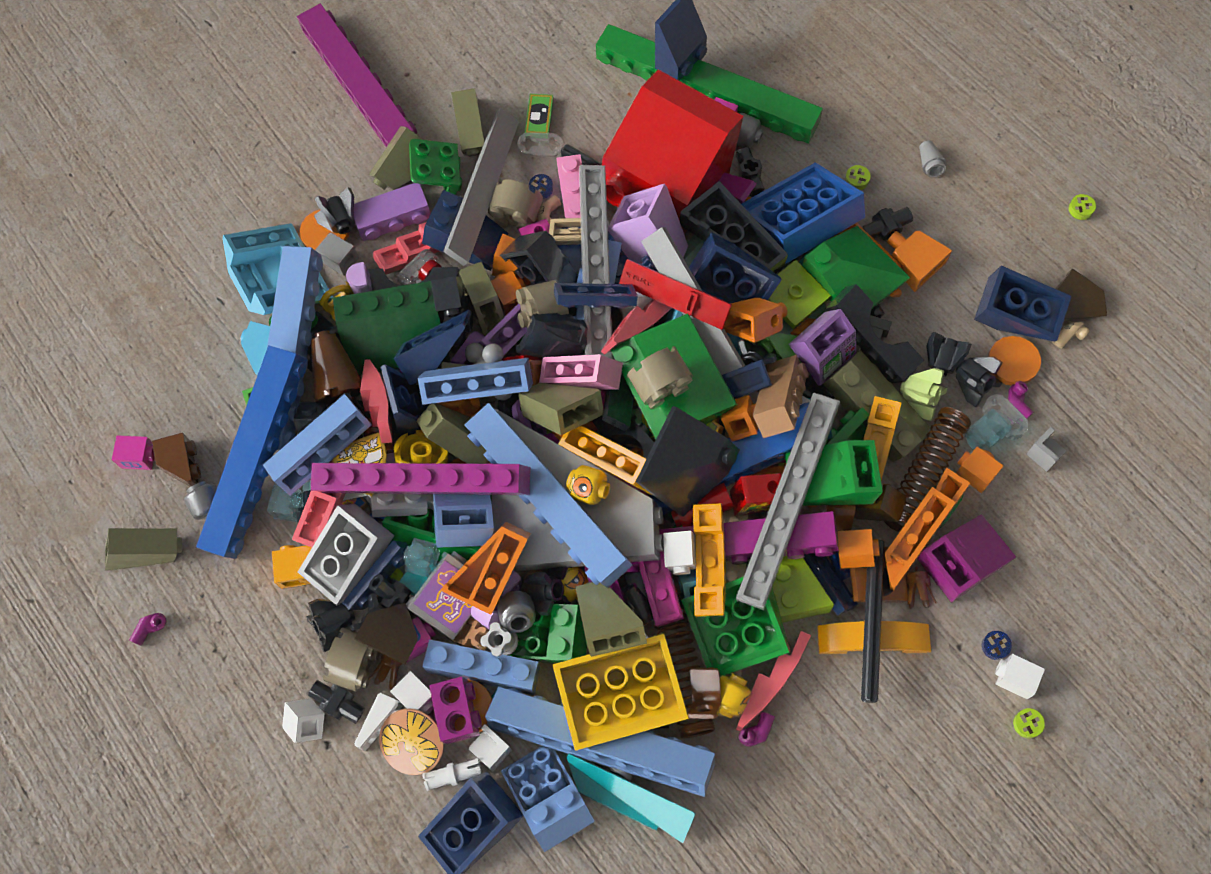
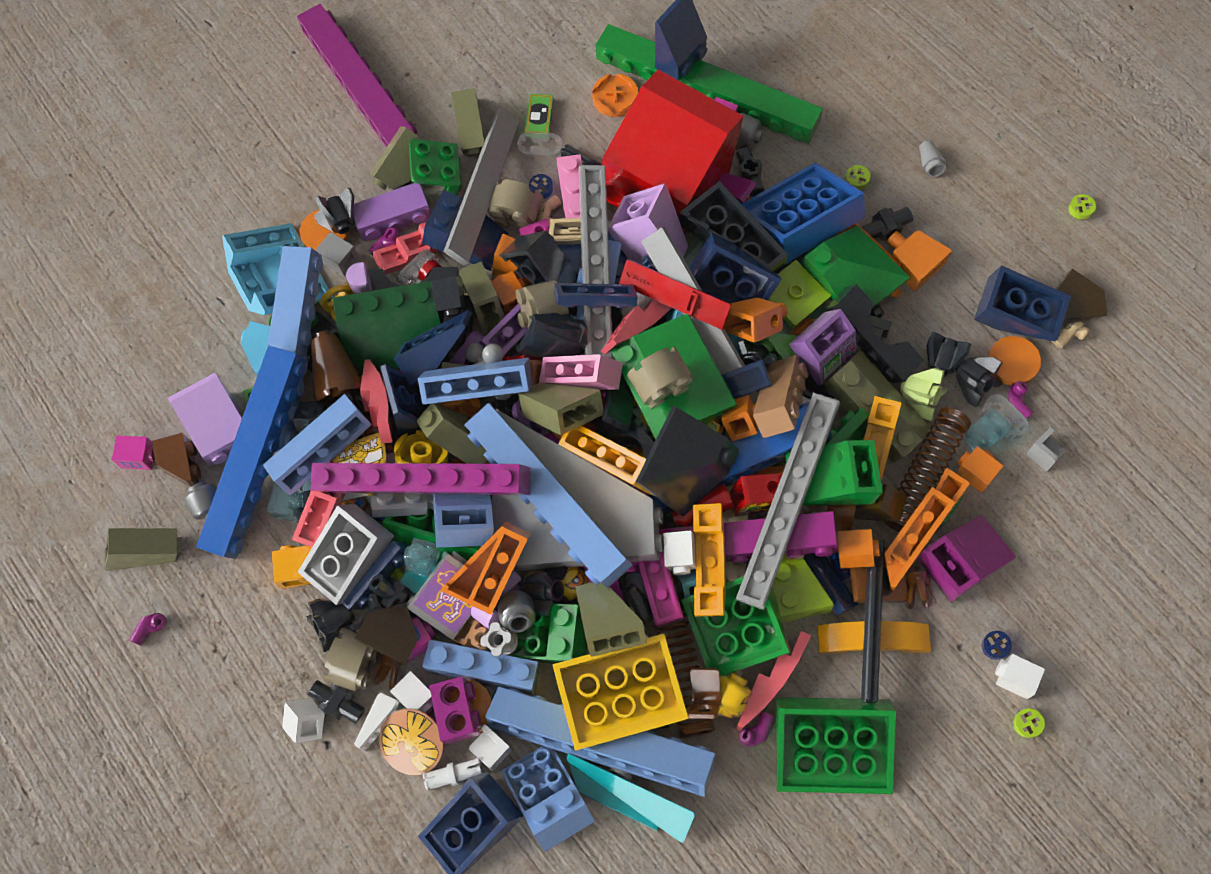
yellow head [566,465,610,505] -> none
none -> lavender slope [168,373,243,466]
none -> magenta arm [368,228,401,256]
none -> orange tile [592,73,638,117]
none -> green slope [775,697,896,794]

